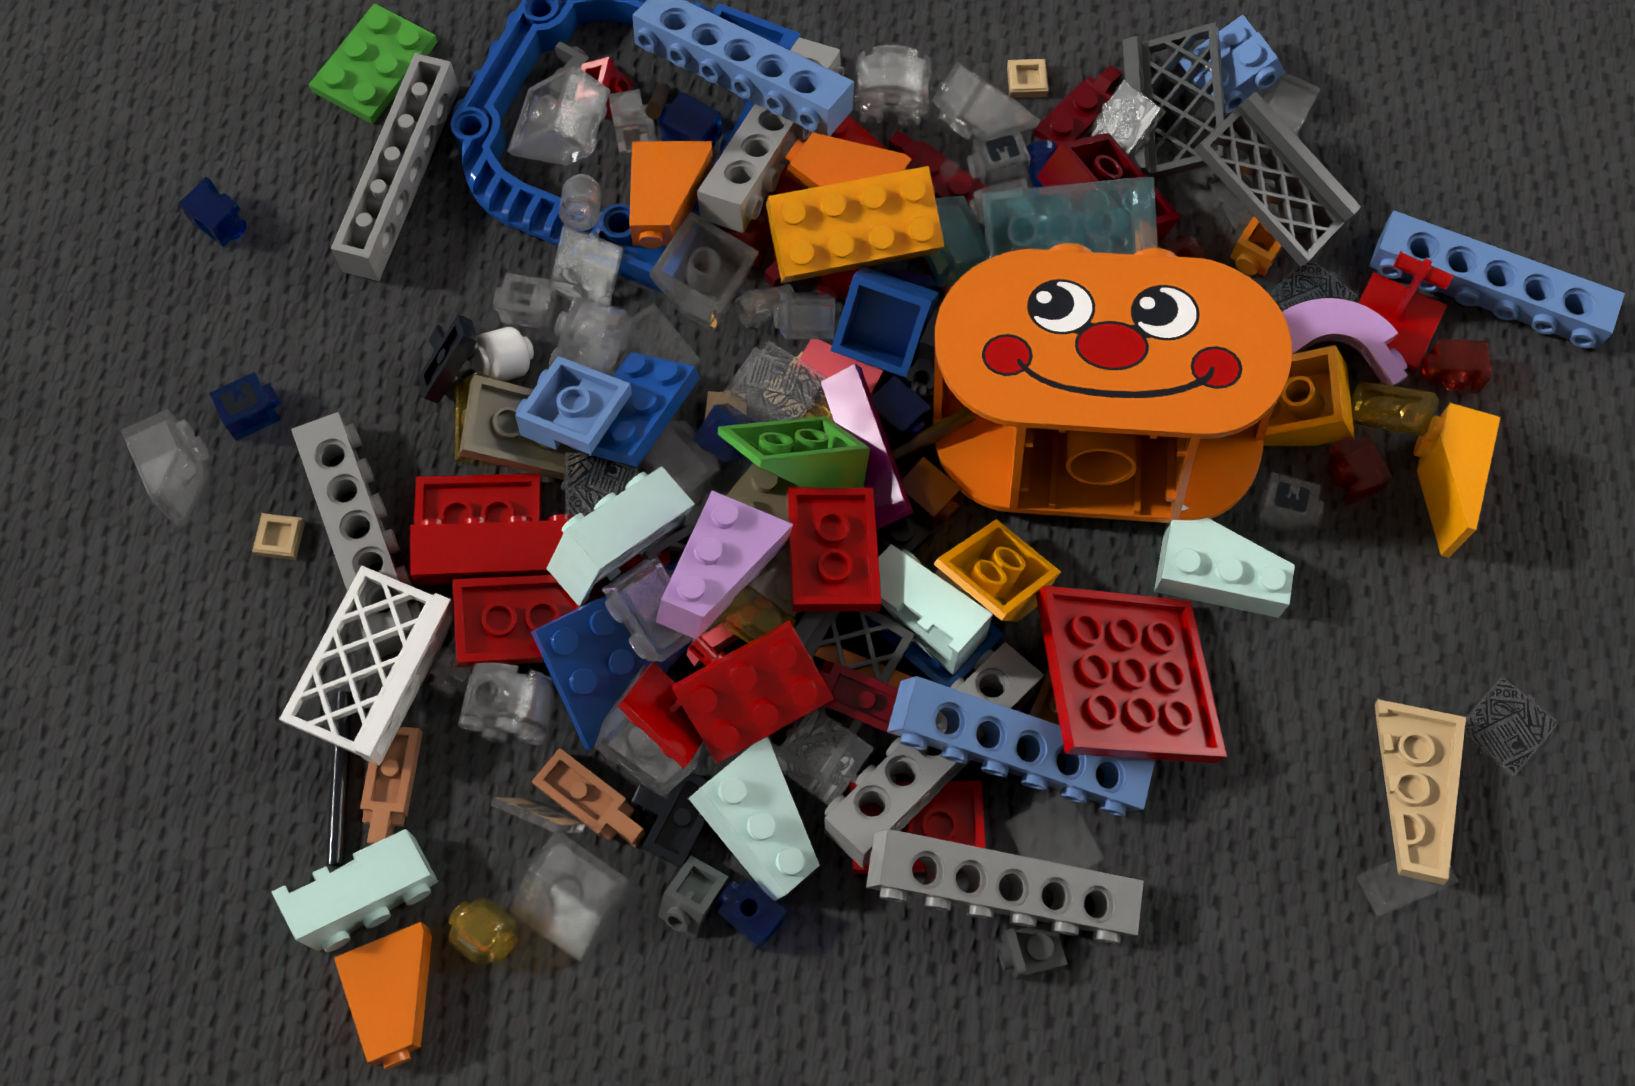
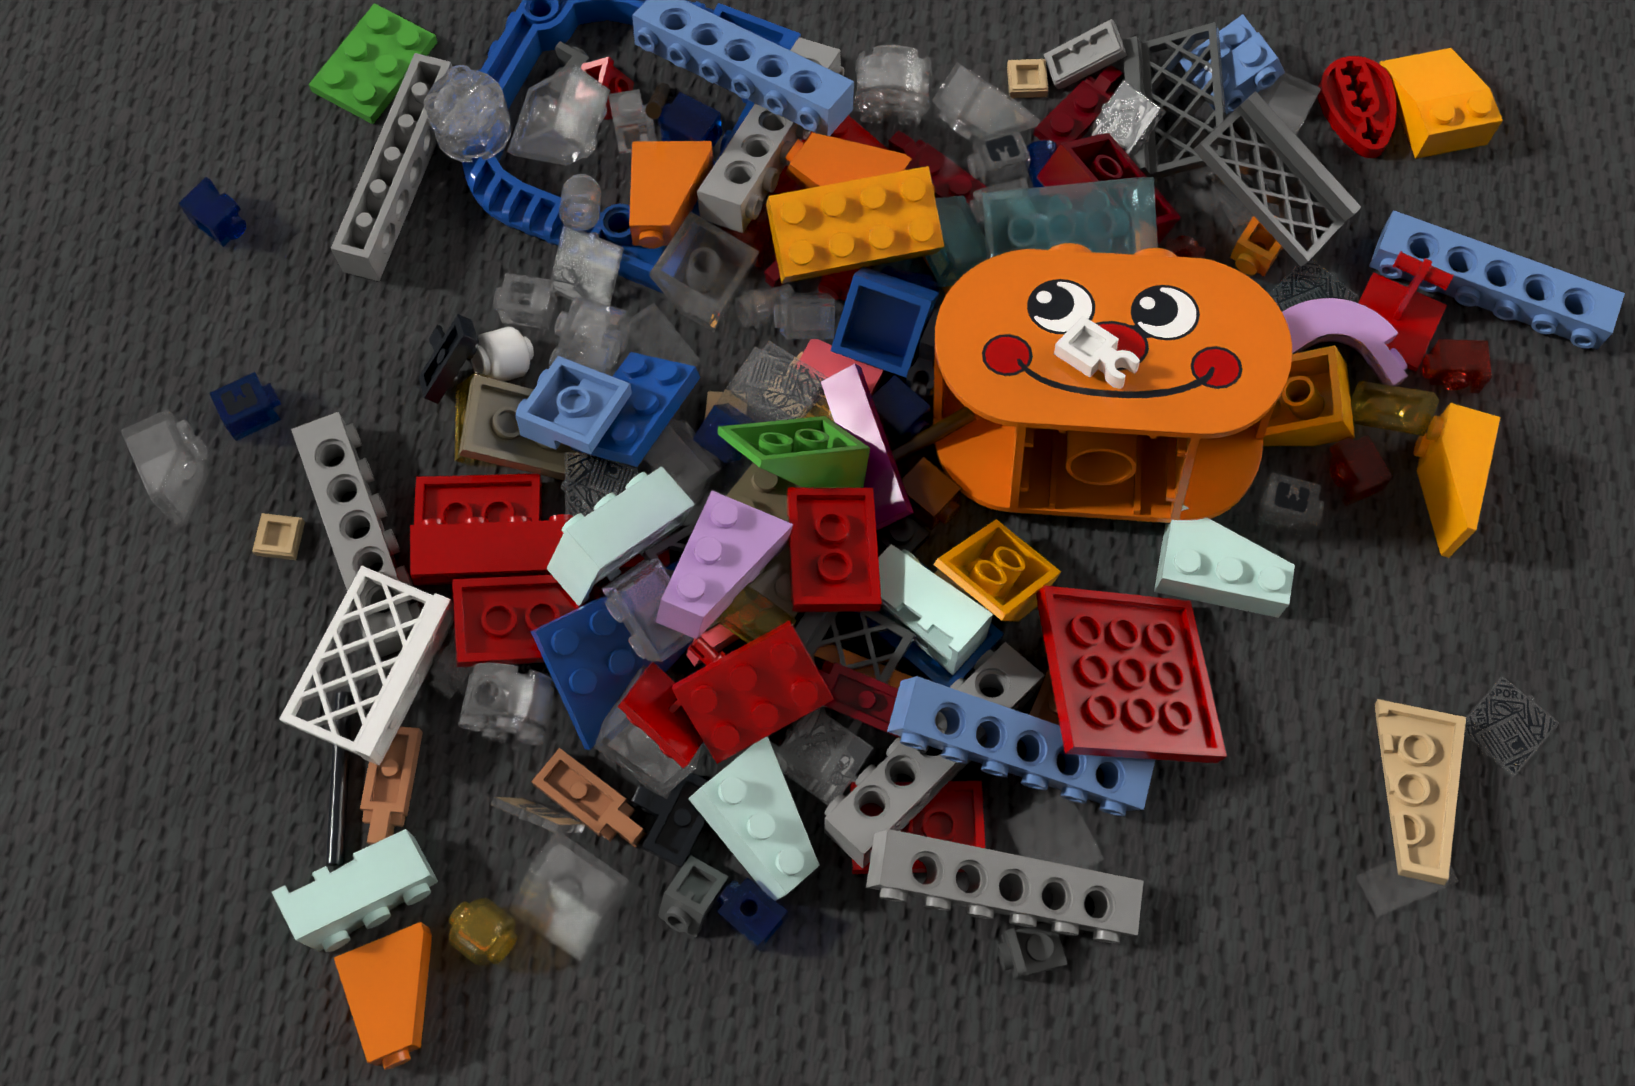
none -> clear brick [424,65,511,162]
none -> light grey plate [1044,19,1127,89]
none -> white plate [1054,316,1140,389]
none -> red piece [1317,56,1397,158]
none -> light orange slope [1379,48,1503,159]

